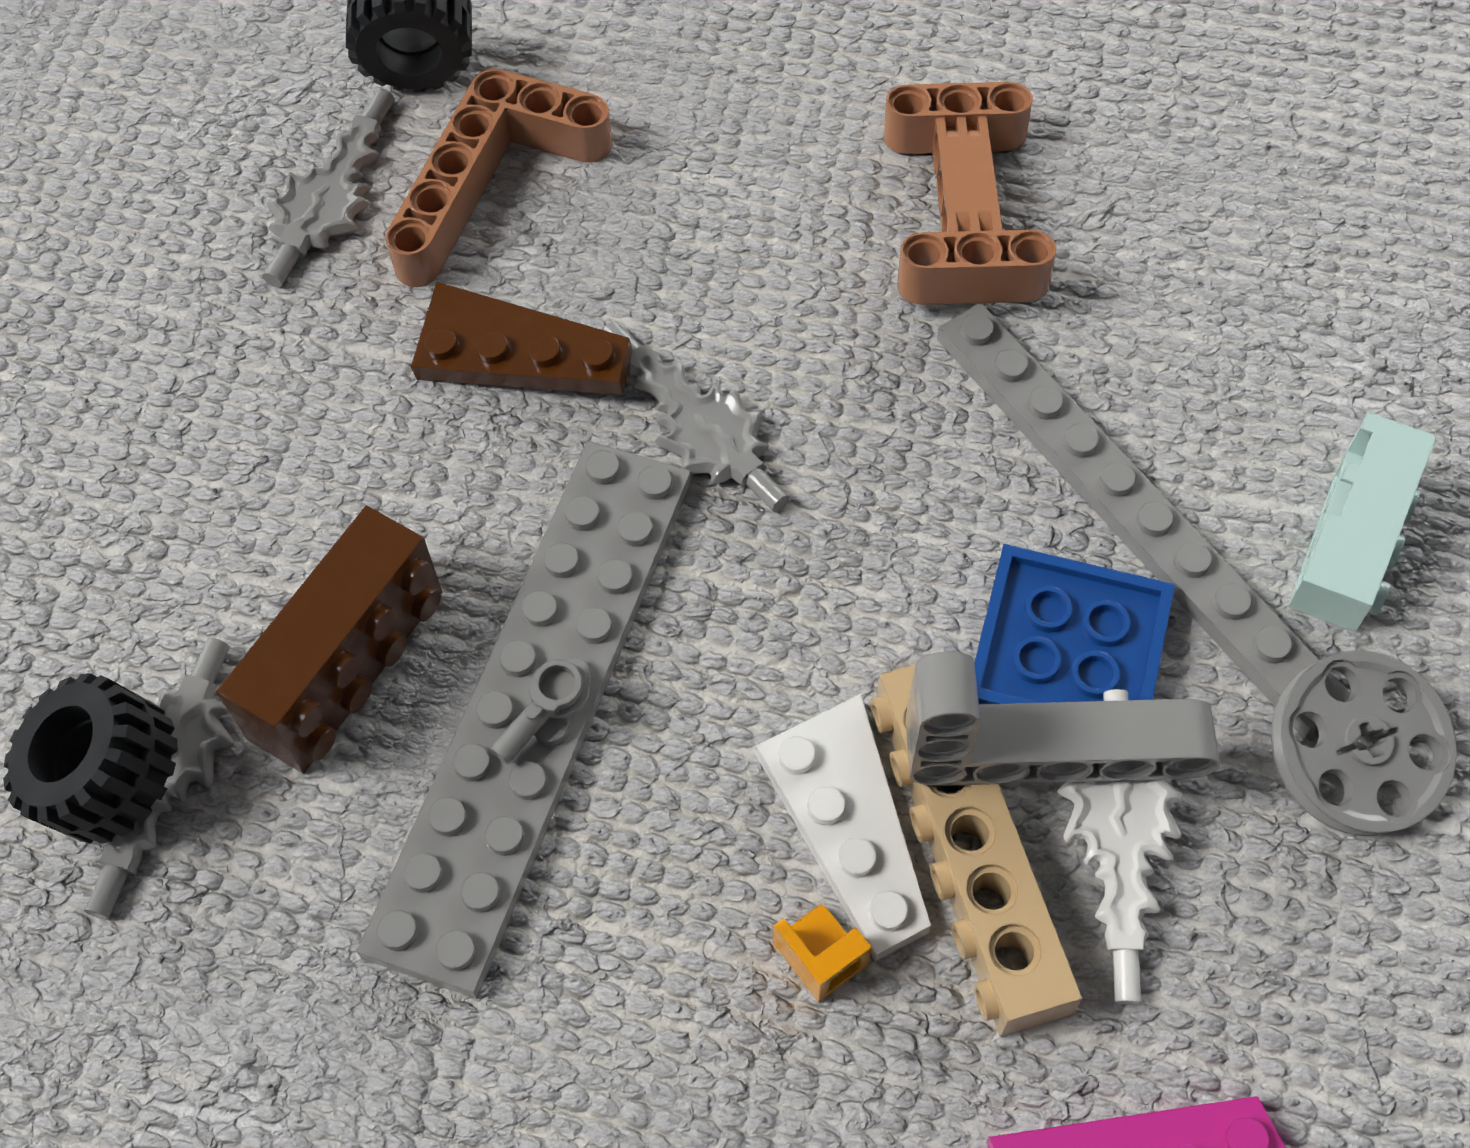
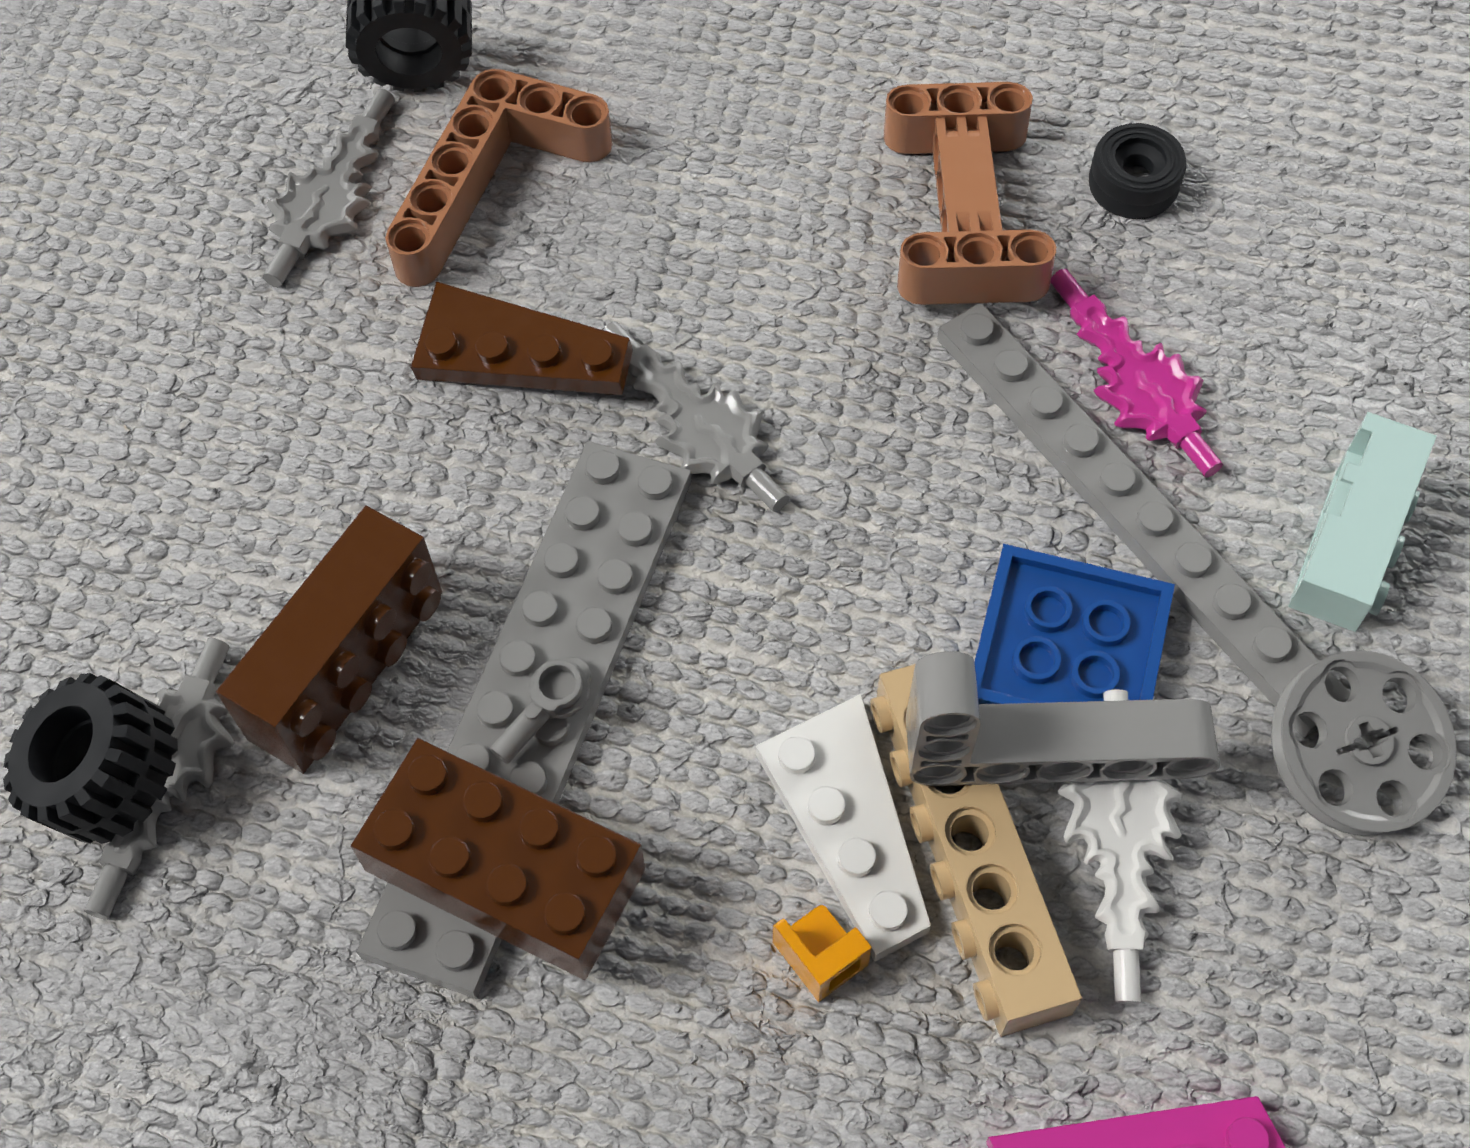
none -> reddish brown brick [350,738,645,981]
none -> dark pink piece [1050,268,1223,478]
none -> black tyre [1089,123,1186,219]

